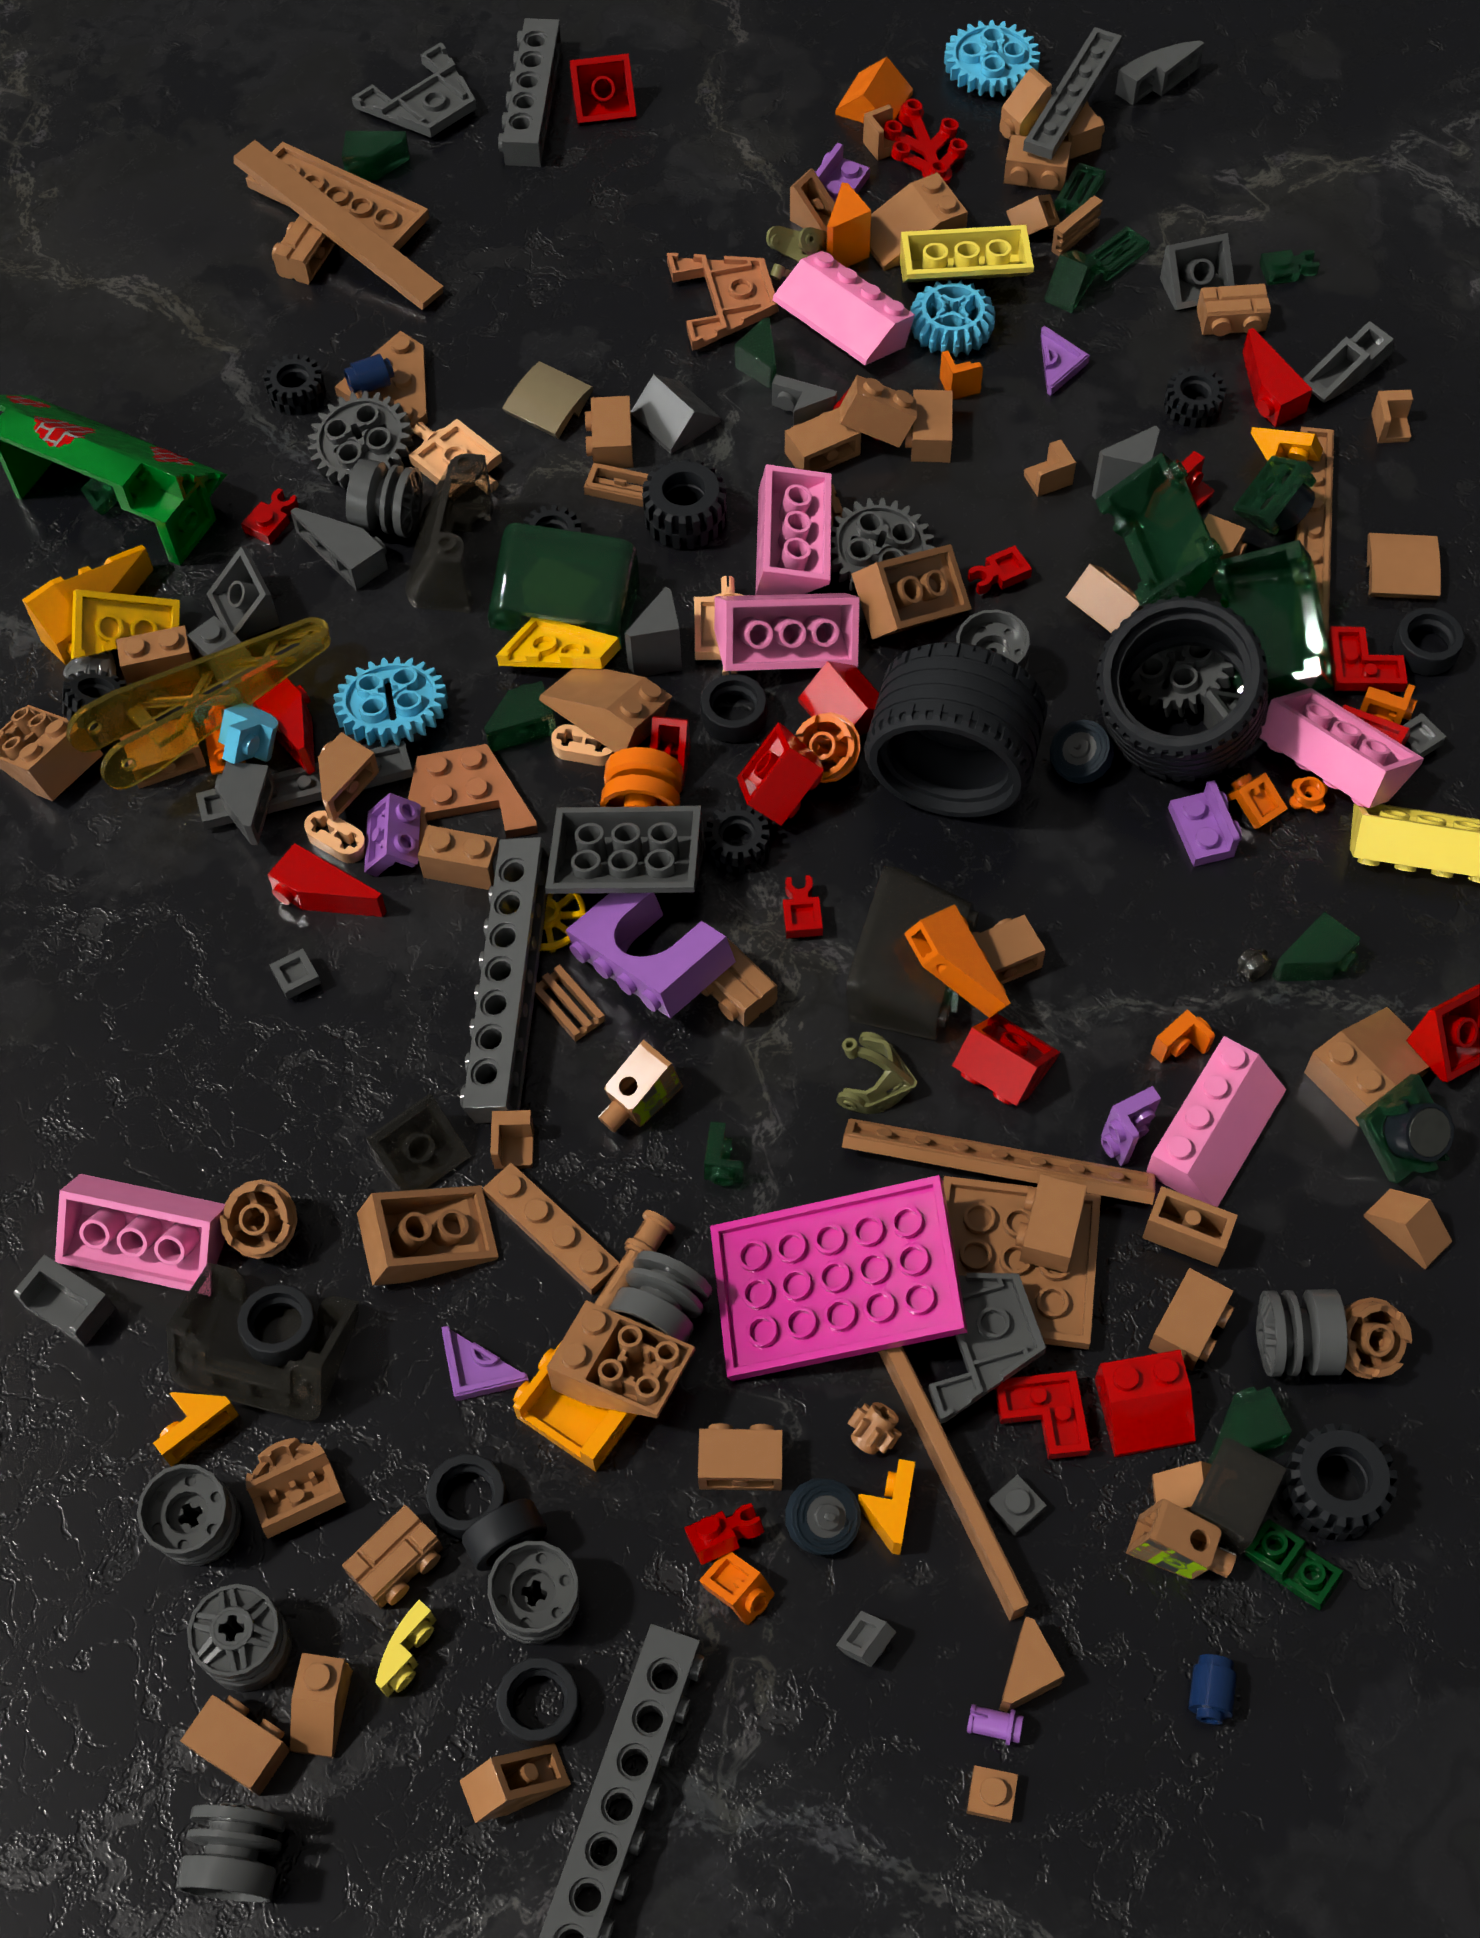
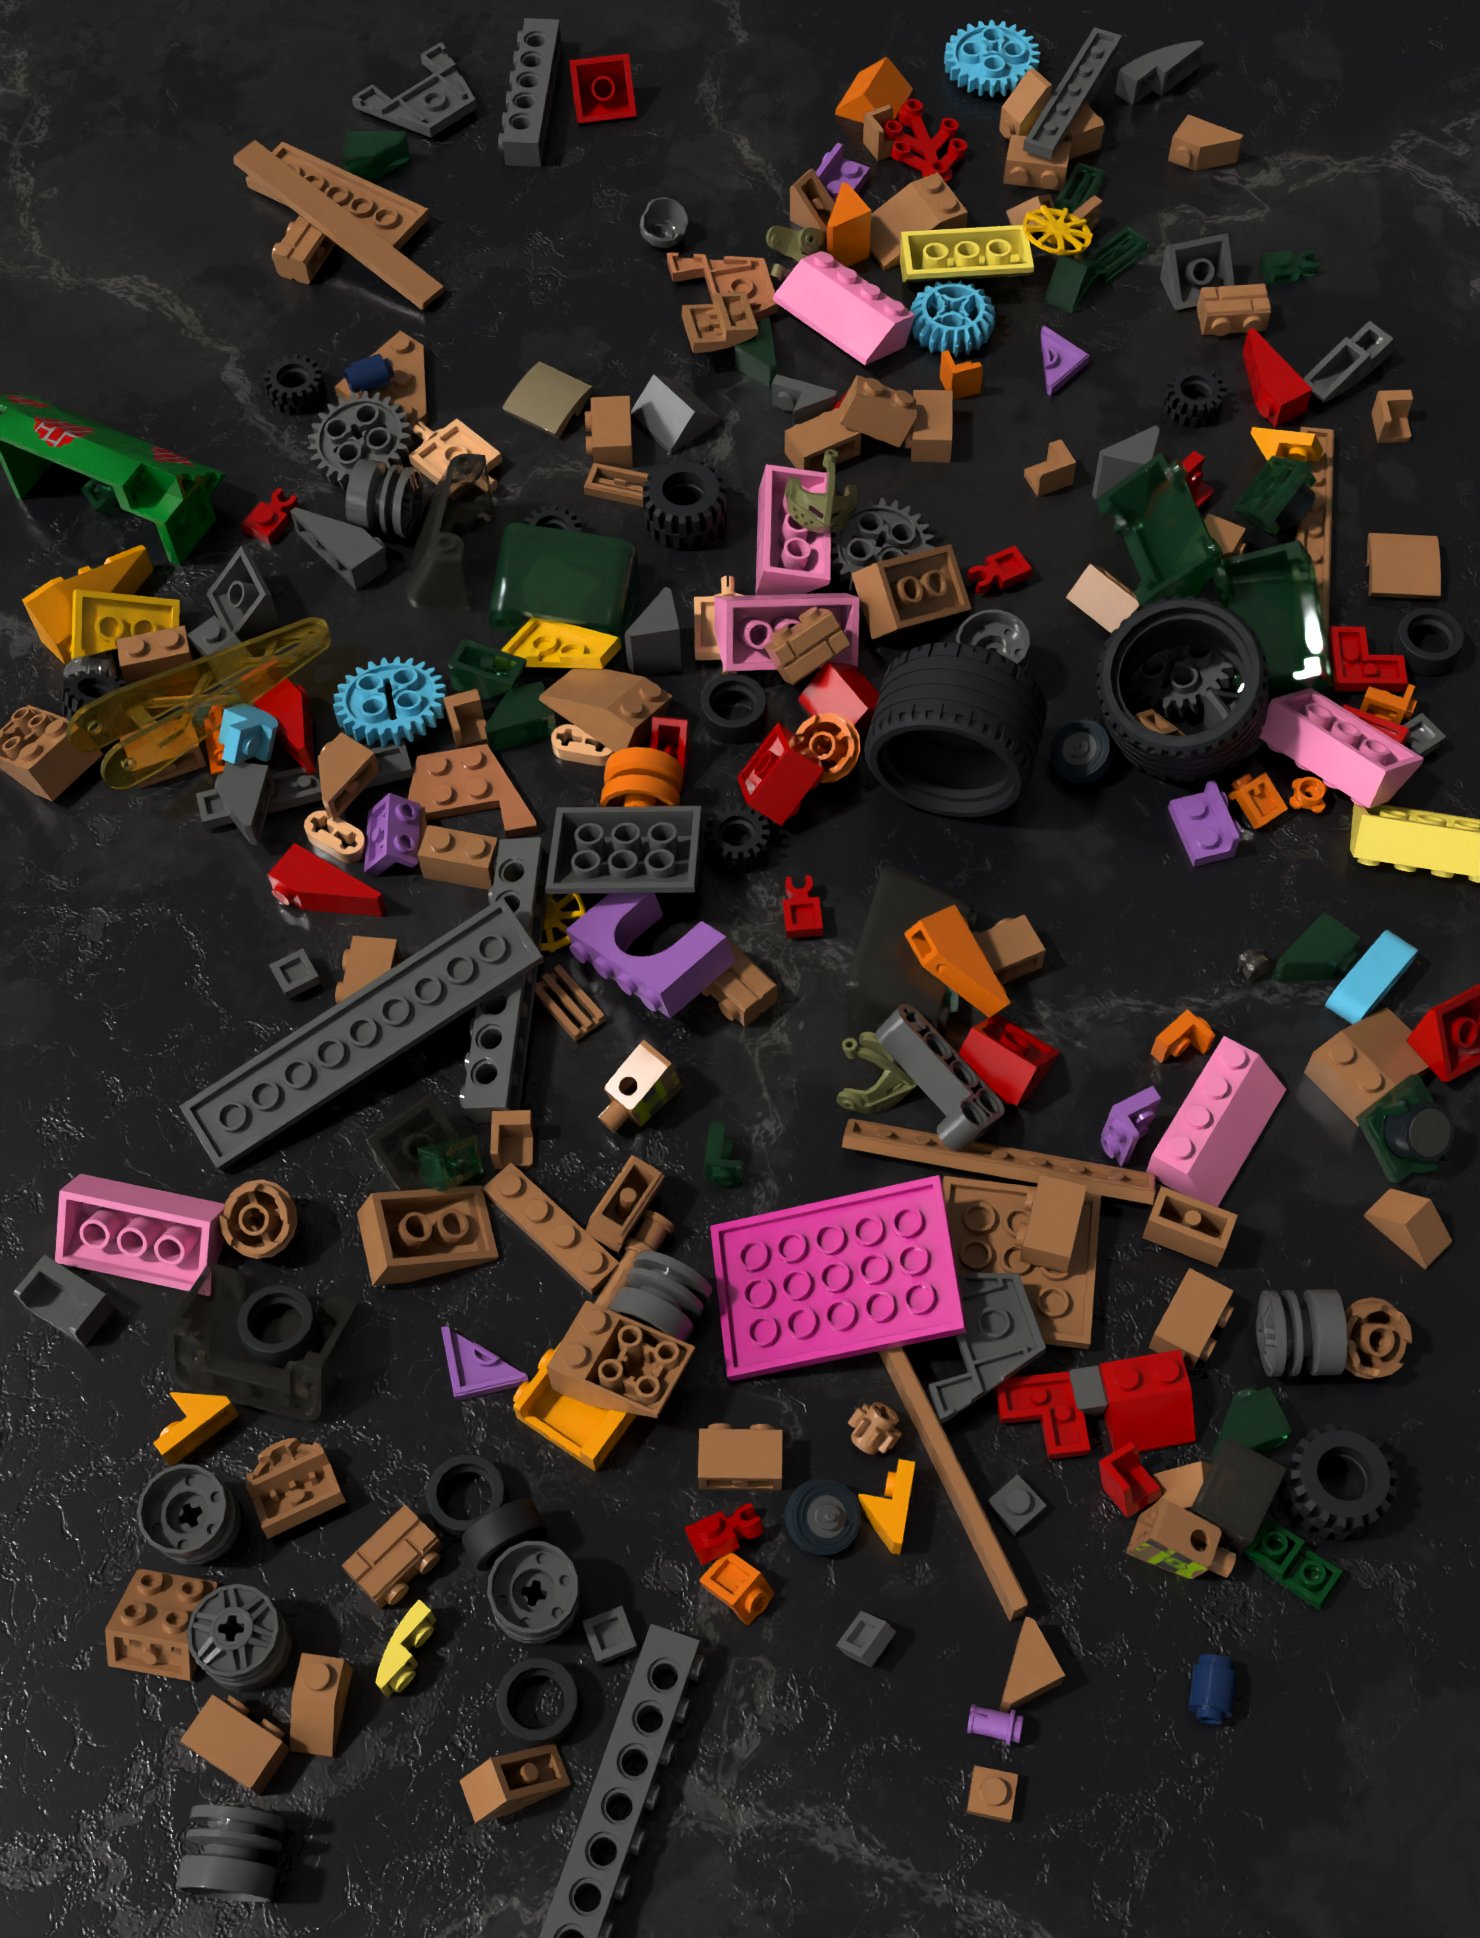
none -> medium nougat bracket [105,1569,218,1681]
none -> dark grey plate [179,897,545,1171]
none -> medium nougat brick [335,936,402,1004]
none -> clear green slope [417,1134,484,1191]
none -> medium nougat panel [443,689,491,749]
none -> clear green slope [448,638,527,699]
none -> dark grey plate [582,1606,638,1666]
none -> medium nougat brick [585,1155,665,1252]
none -> dark grey hair [639,197,688,249]
none -> medium nougat slope [681,292,758,354]
none -> medium nougat brick [764,607,850,685]
none -> olive helmet [785,449,858,533]
none -> dark grey beam [876,1004,1005,1151]
none -> yellow wheel [1023,205,1093,256]
none -> dark grey slope [1069,1365,1108,1417]
none -> red panel [1099,1441,1162,1518]
none -> medium nougat slope [1134,709,1186,736]
none -> medium nougat slope [1168,115,1243,171]
none -> medium azure beam [1325,929,1419,1025]

